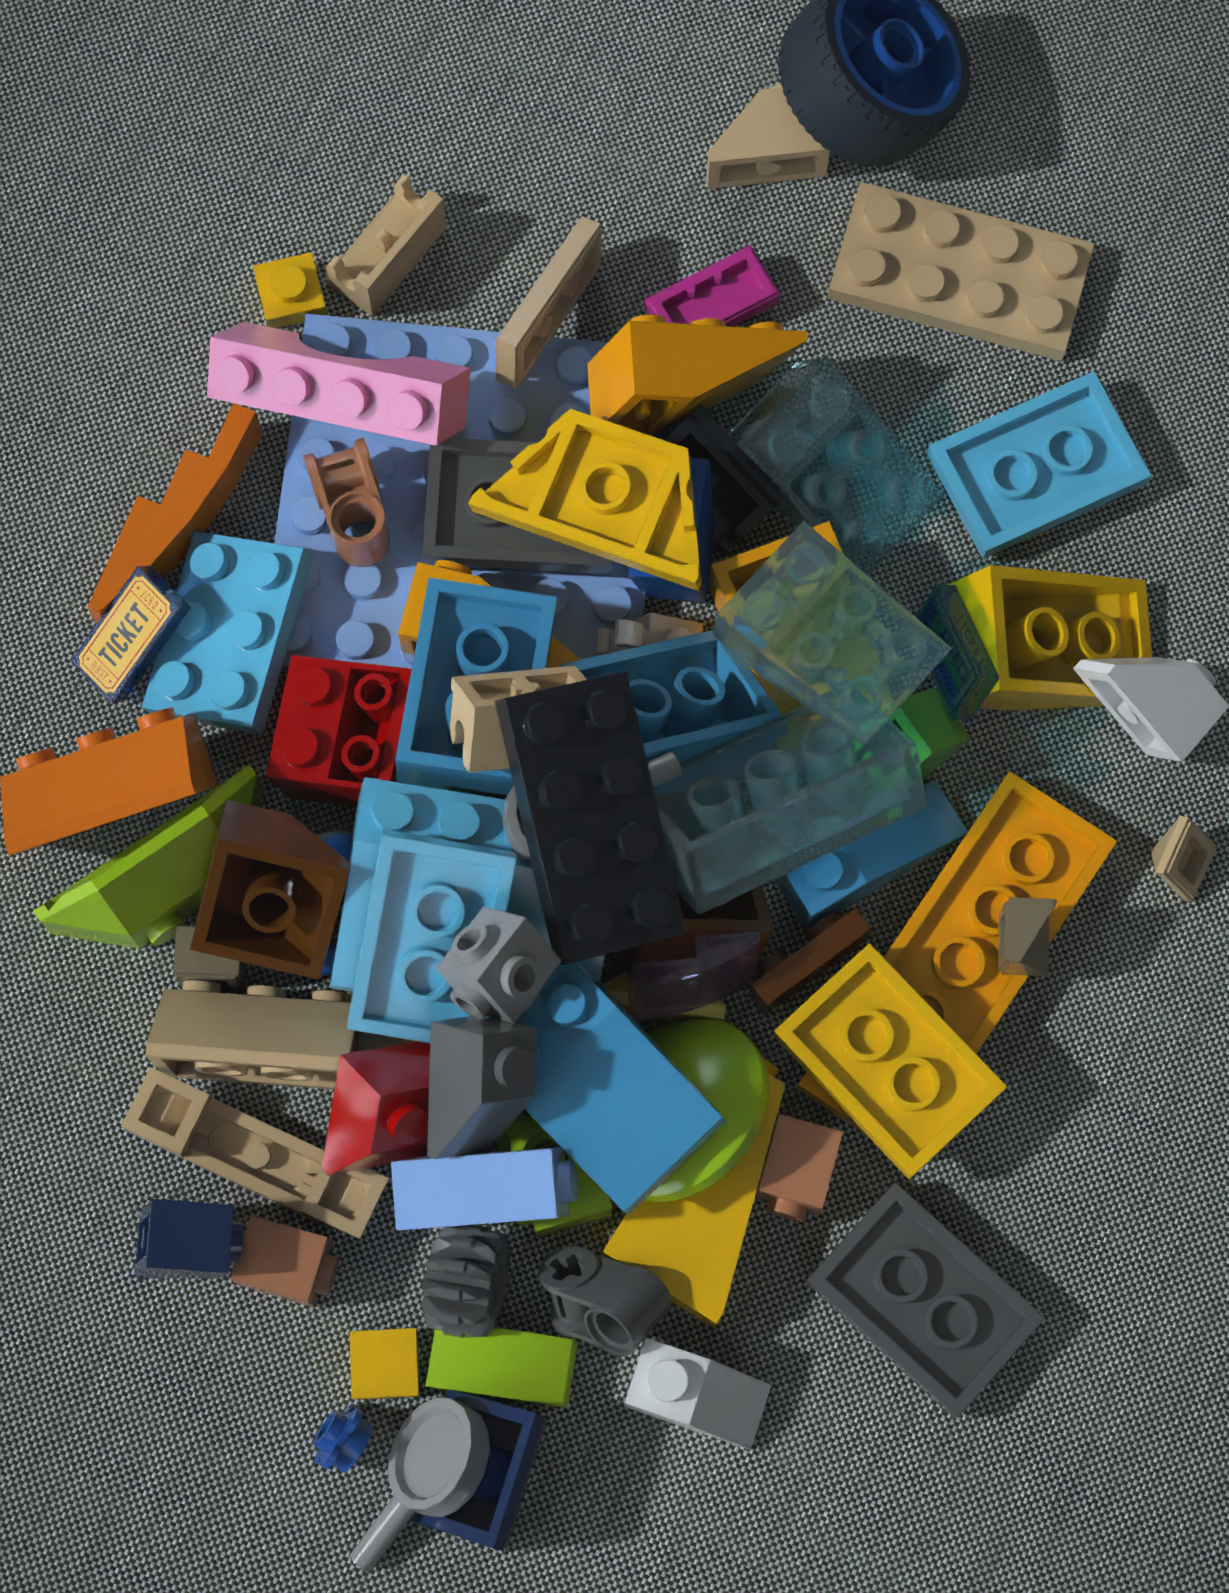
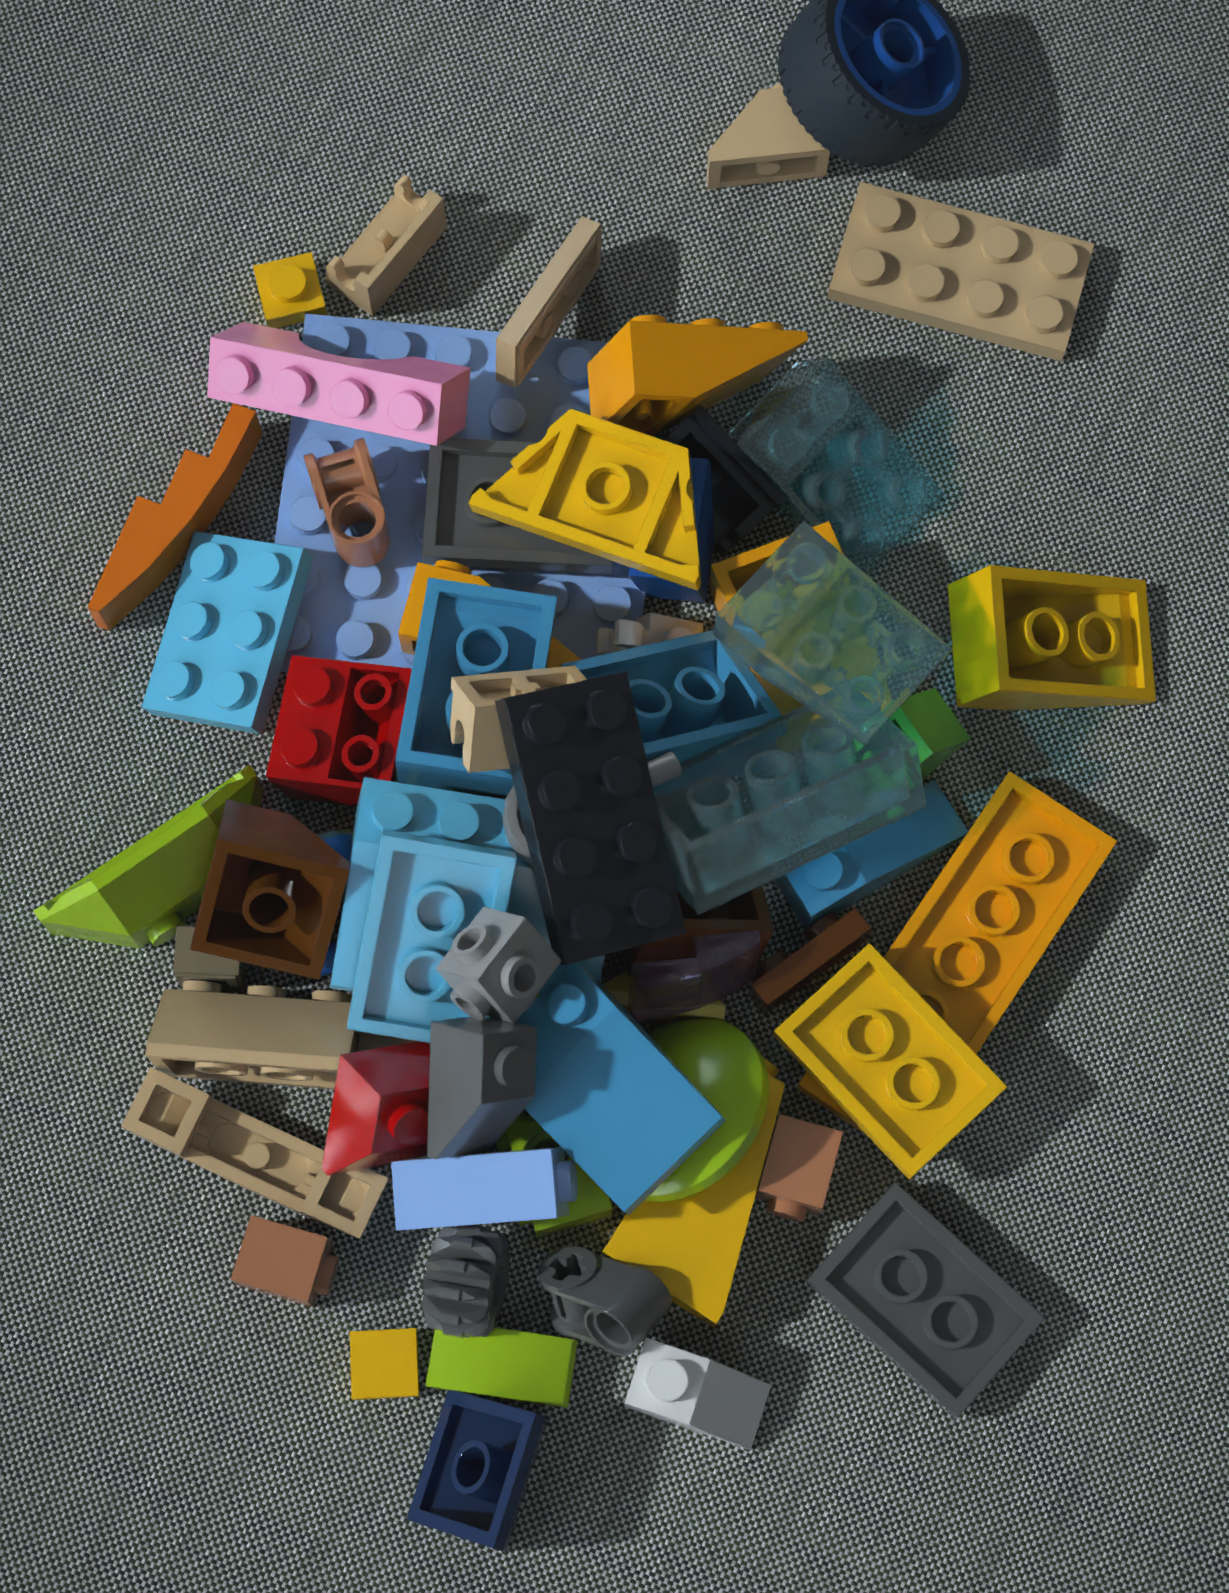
orange slope [0,707,219,855] -> none
tile [71,565,191,703] -> none
dark blue slope [134,1199,243,1279] -> none
blue plate [313,1404,373,1473] -> none
light grey piece [350,1398,490,1572] -> none
dark pink plate [644,245,781,327] -> none
tile [909,584,999,721] -> none
medium azure plate [927,371,1152,559] -> none
dark tan slope [998,897,1057,976] -> none
white slope [1073,657,1229,762] -> none
tan slope [1151,816,1216,902] -> none

